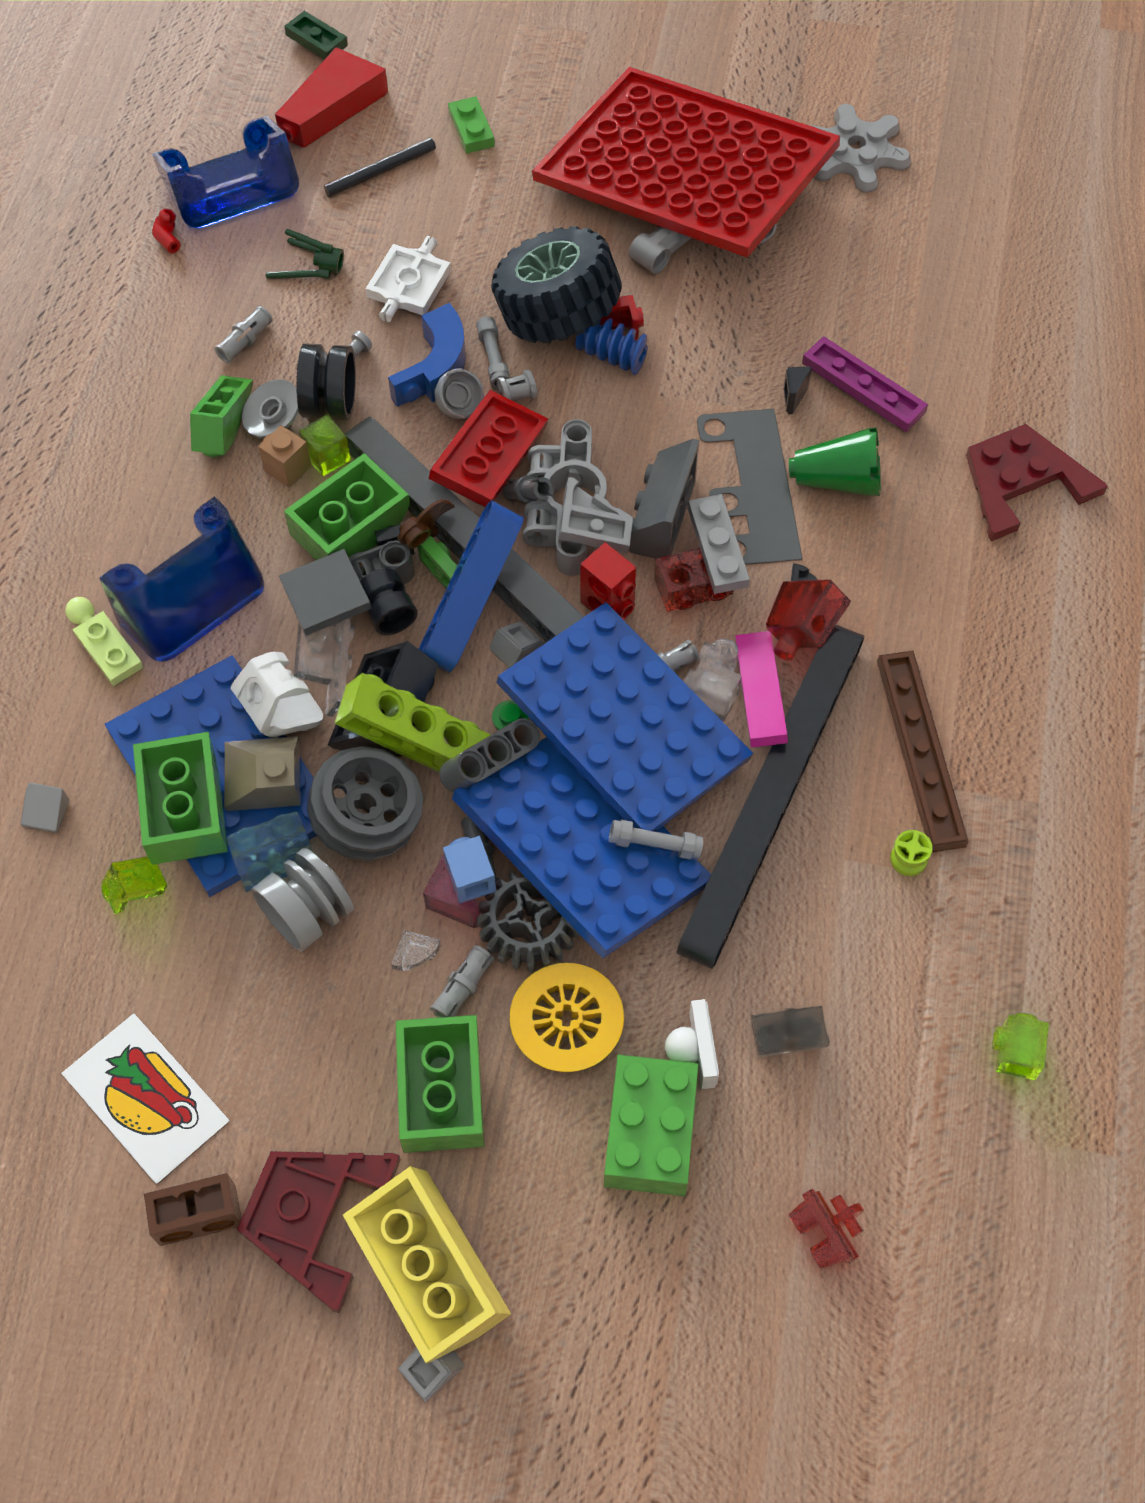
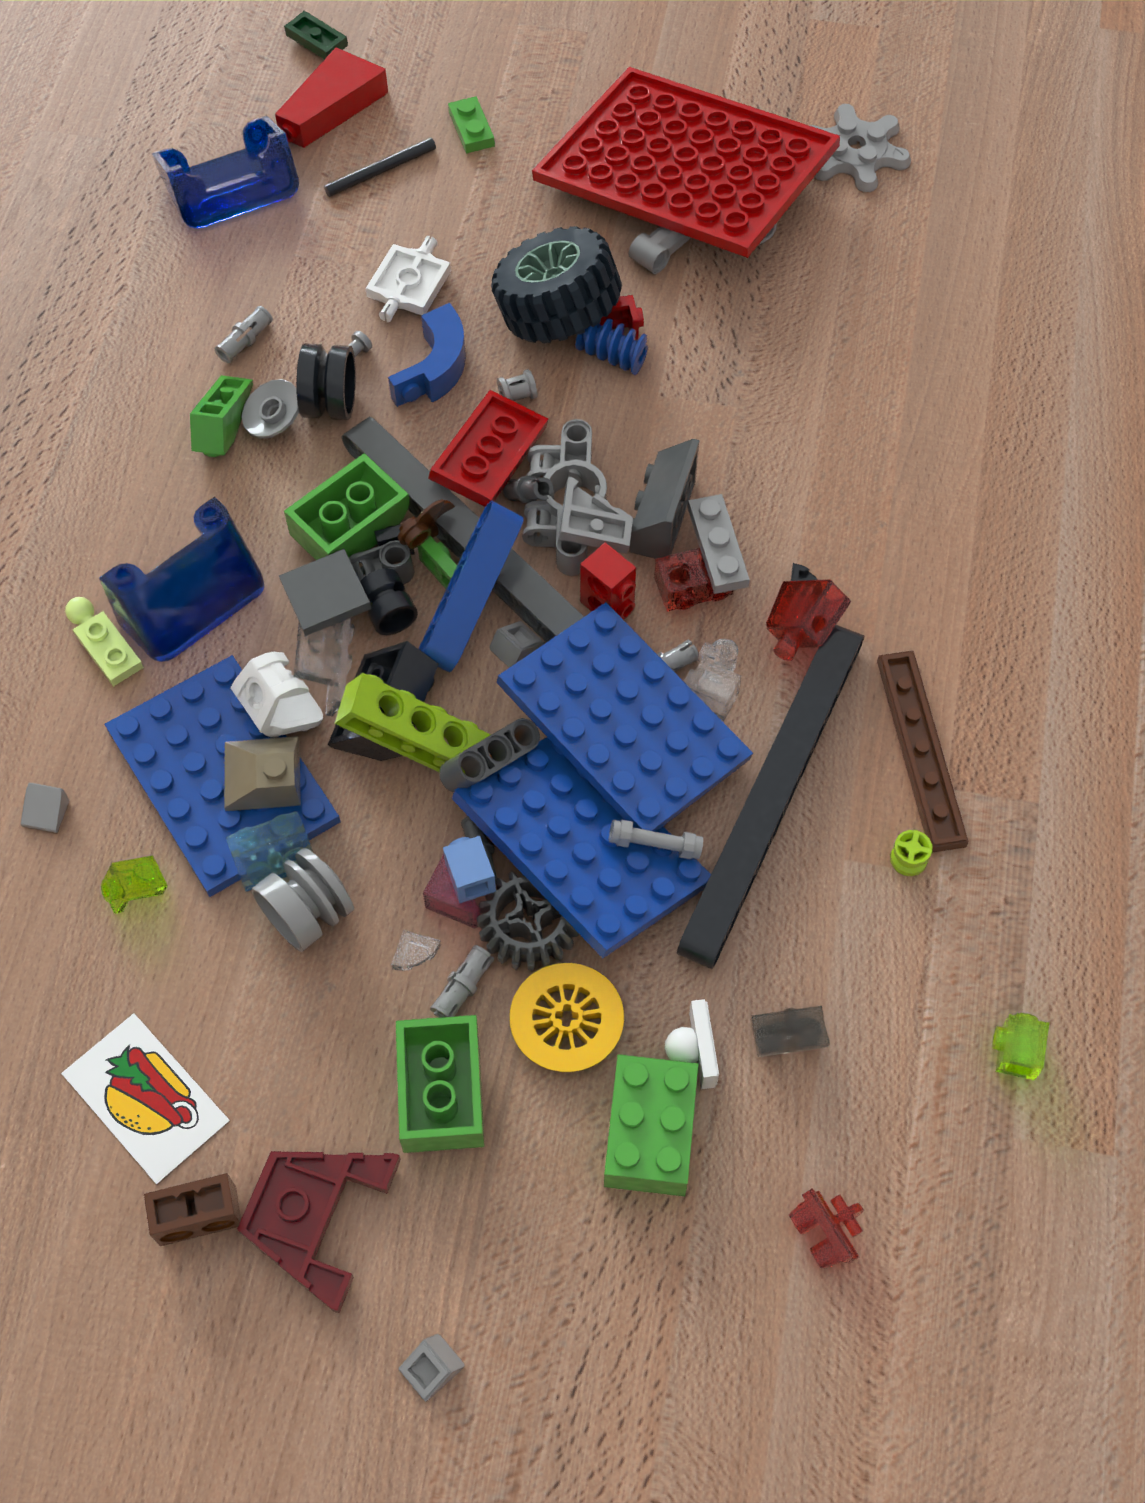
bright green brick [133,732,228,865] -> none
red arm [152,209,181,254] -> none
medium nougat brick [258,425,312,488] -> none
dark green plant [265,229,344,279] -> none
clear neon green brick [299,414,351,477] -> none
dark grey wheel [307,746,423,861] -> none
light yellow slope [343,1166,511,1363] -> none
light grey hair [434,368,484,420] -> none
light grey bar [476,316,510,389] -> none
green plate [492,700,528,731] -> none
dark grey piece [697,409,802,564] -> none
dark pink tile [735,631,788,748] -> none
black slope [783,366,812,414] -> none
green cone [789,427,881,497] -> none
magenta plate [802,336,928,432] -> none
dark red wing [966,424,1108,542] -> none

